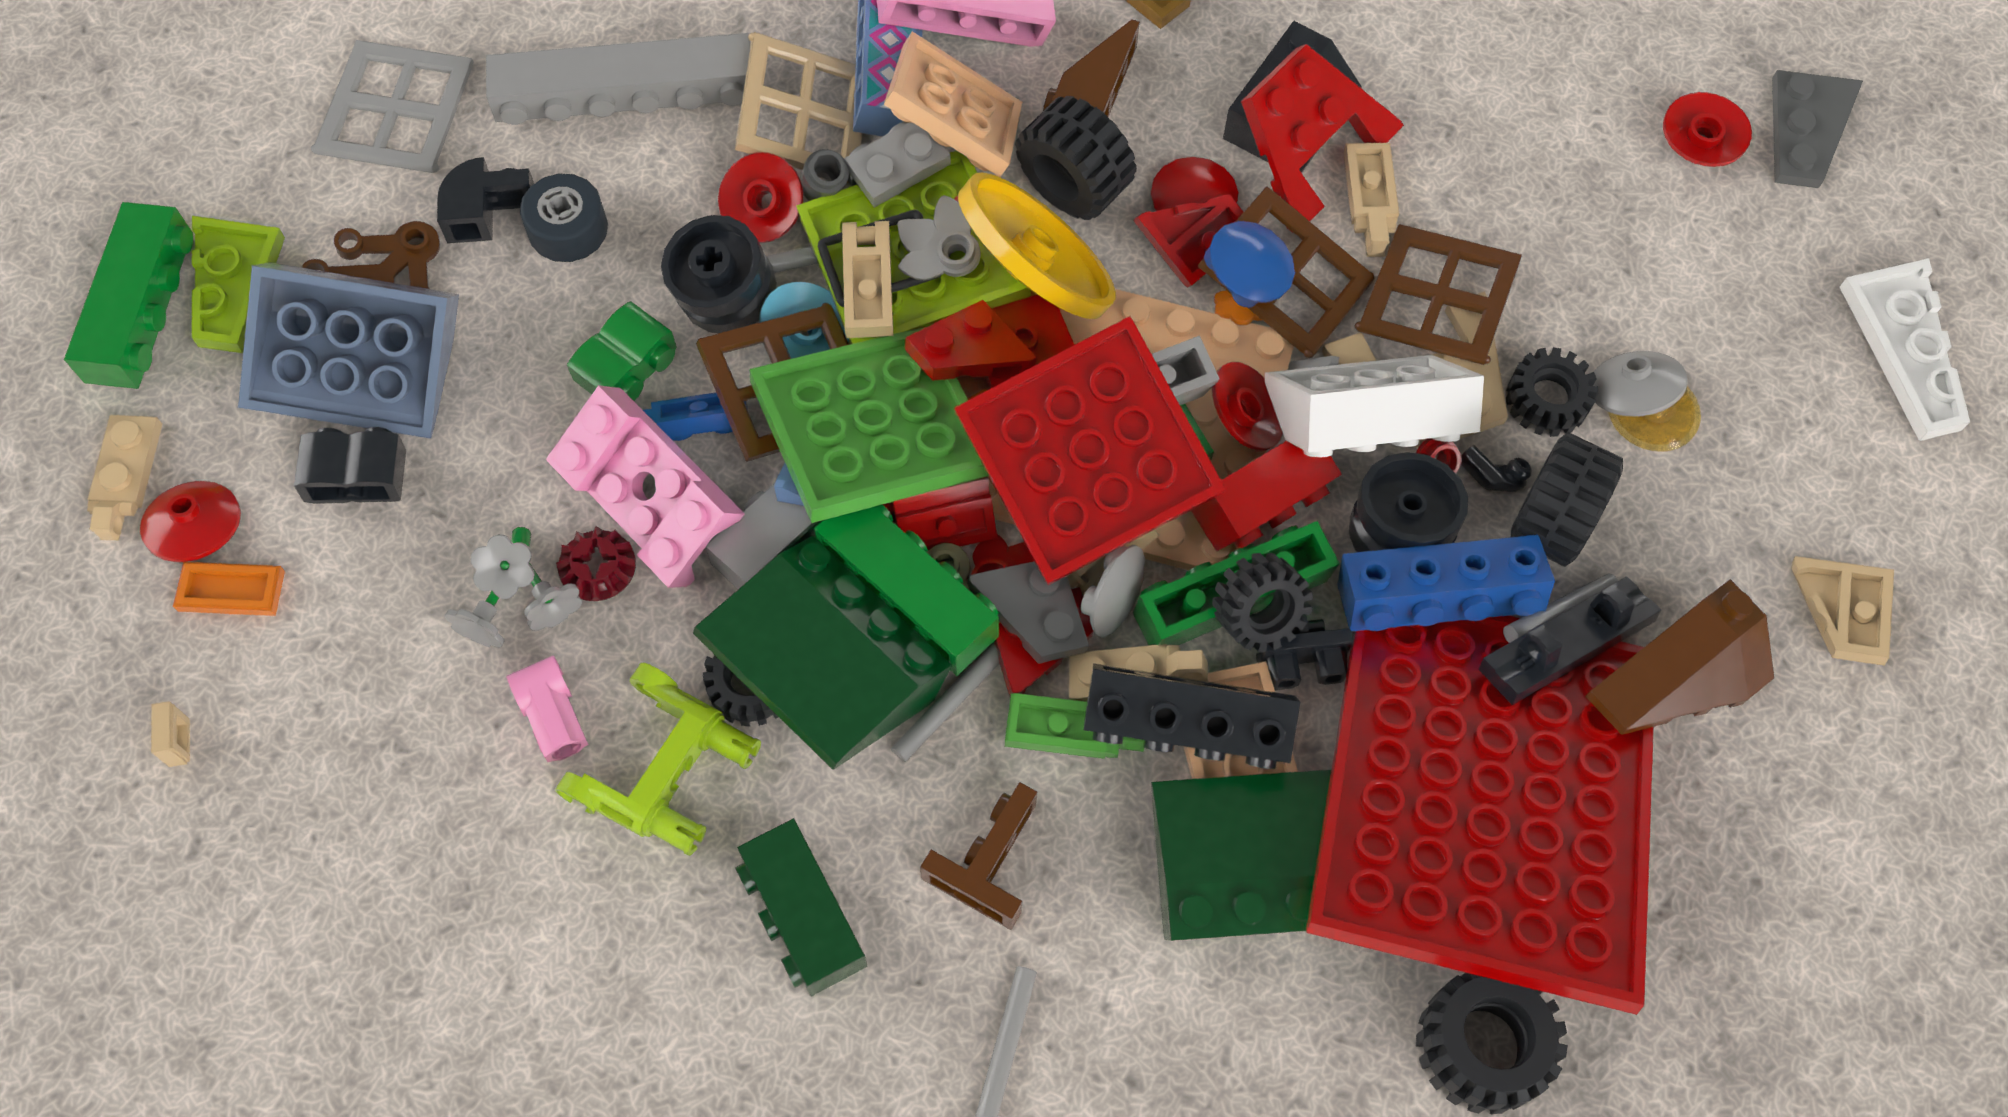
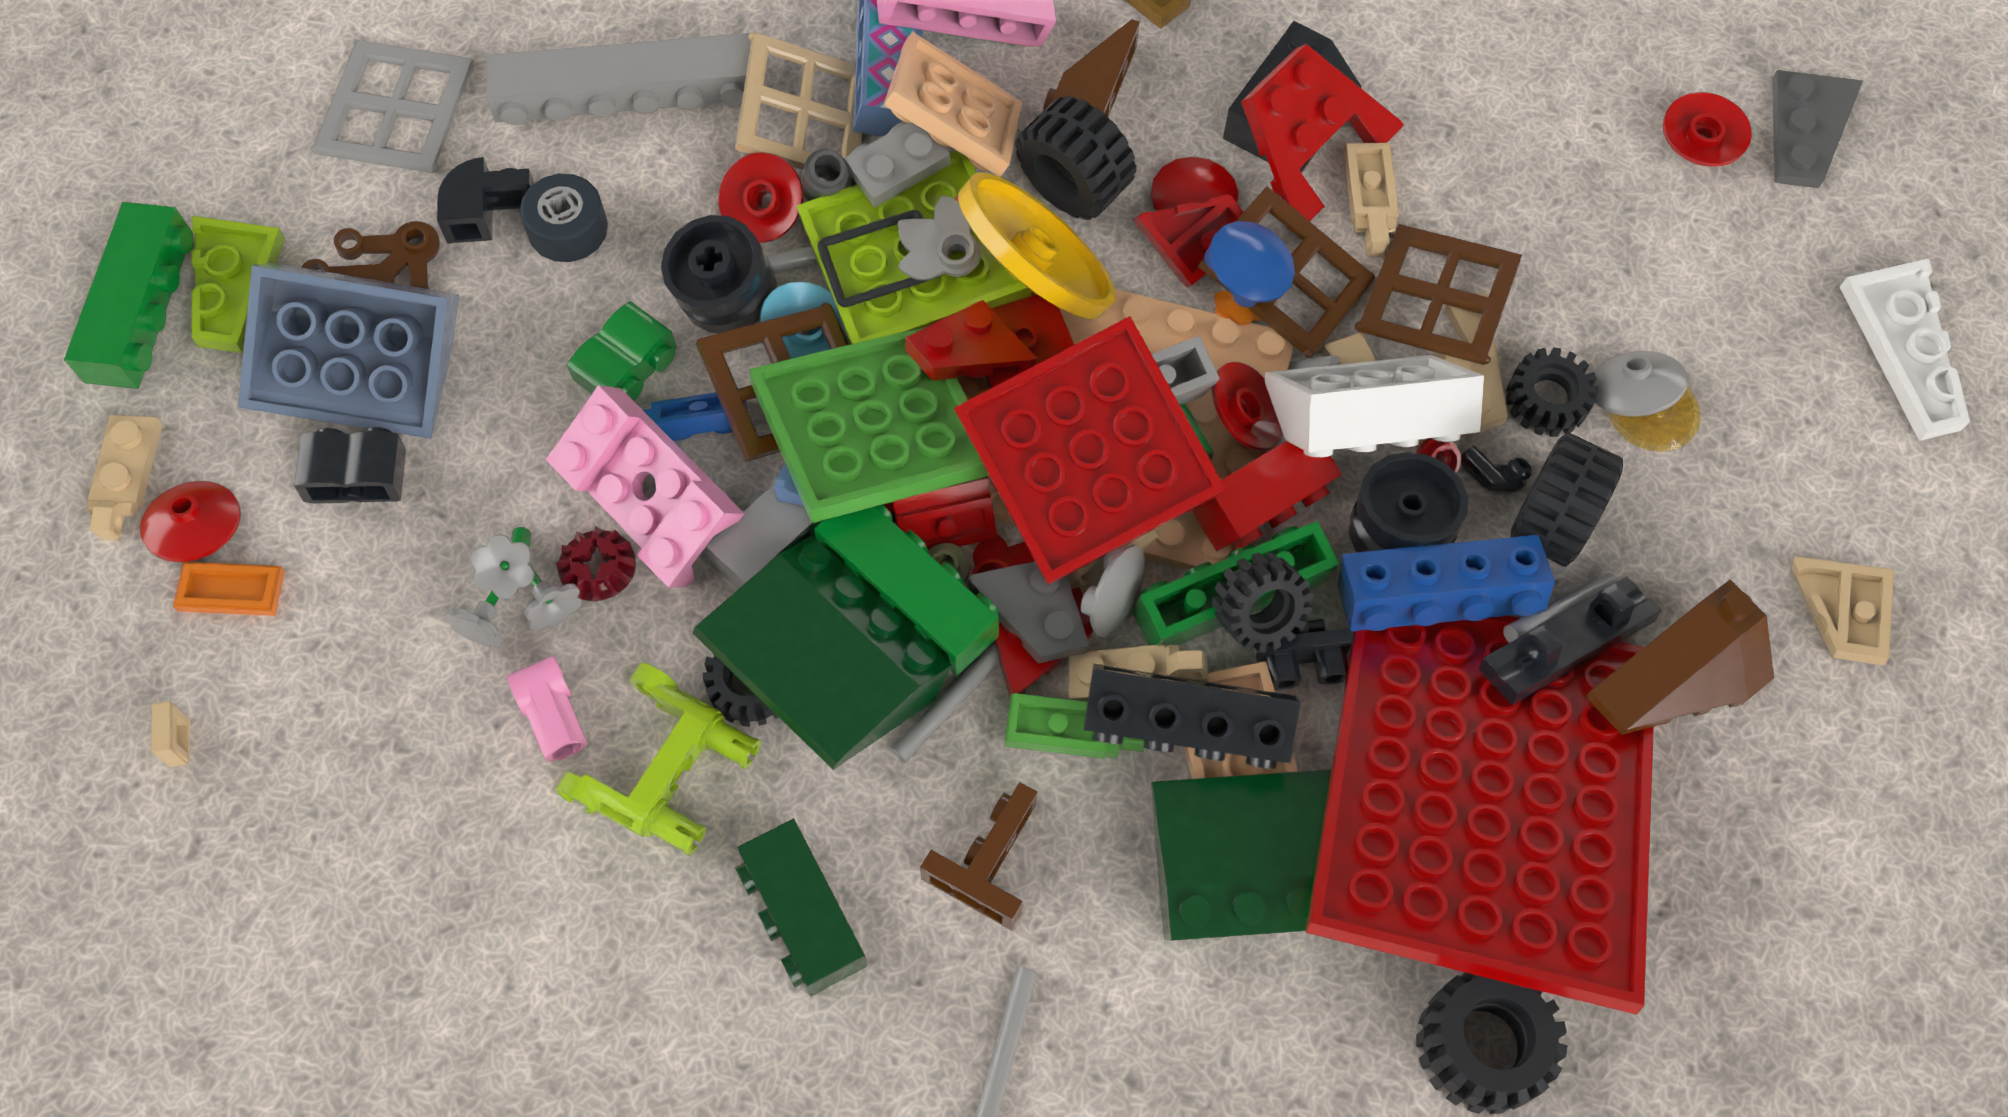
tan plate [842,221,893,338] -> none

